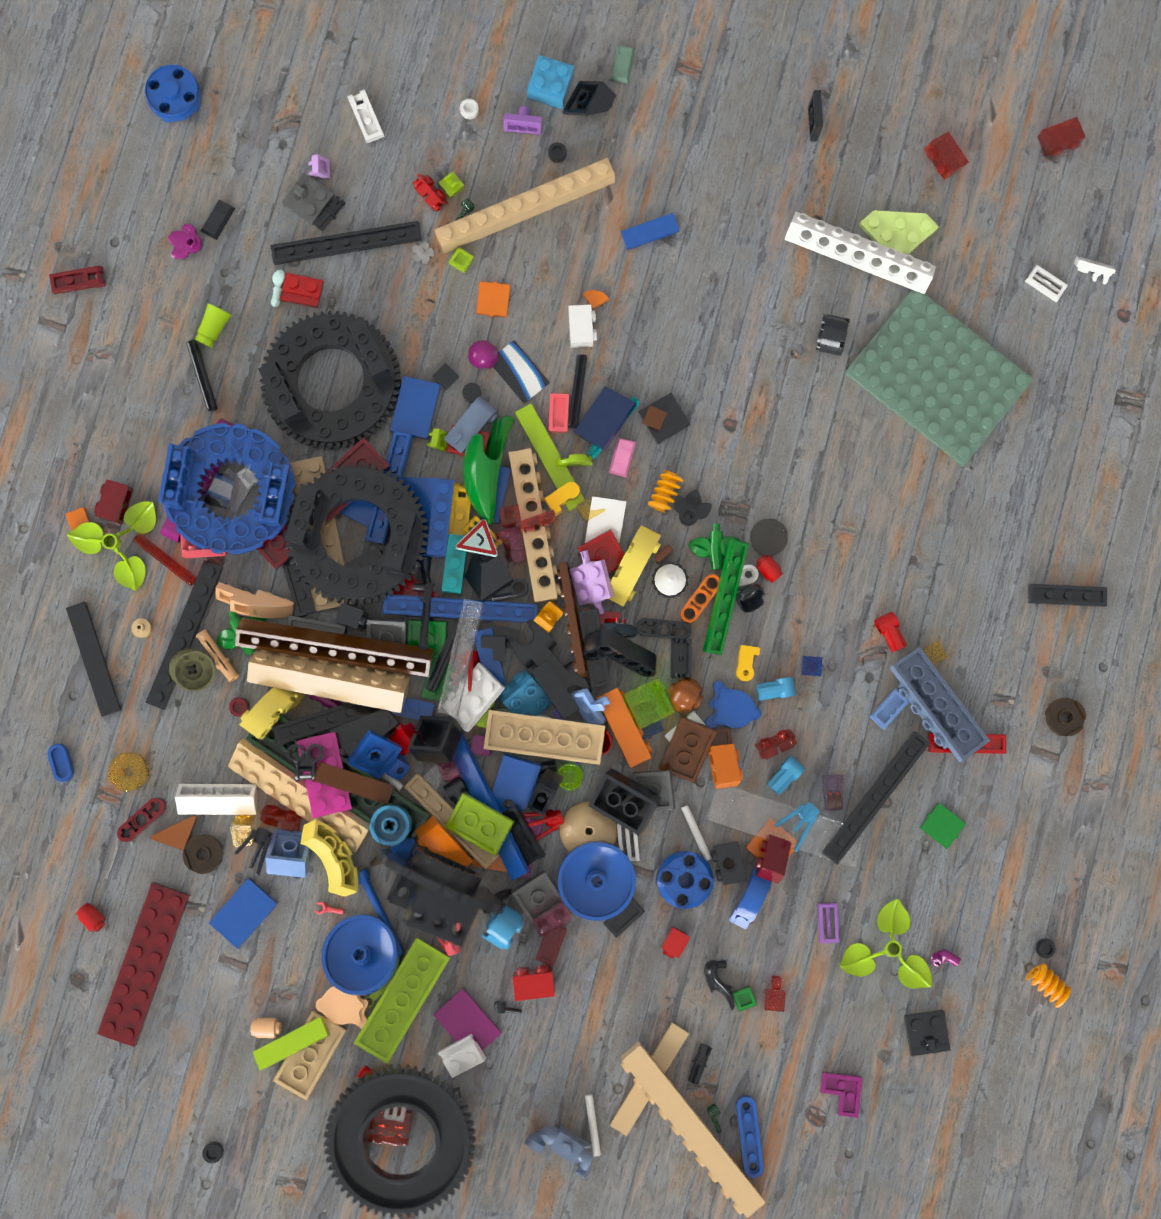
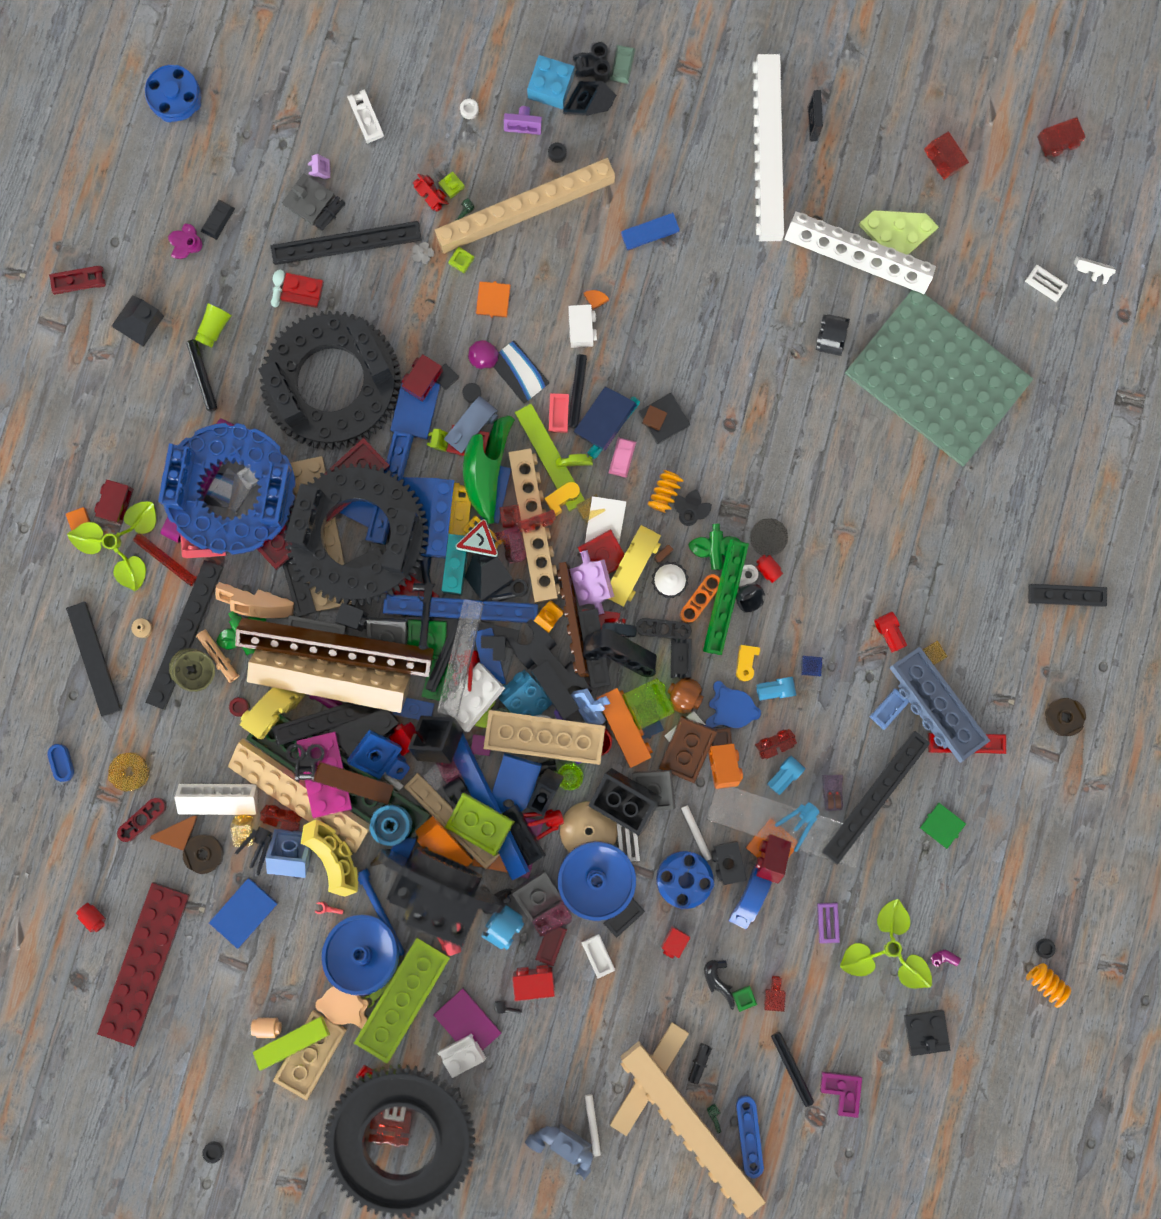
none -> black slope [112,295,164,347]
none -> dark red brick [402,354,443,402]
none -> black piece [573,42,611,83]
none -> white tile [581,934,615,978]
none -> white brick [752,54,784,241]
none -> black axle [771,1032,814,1107]

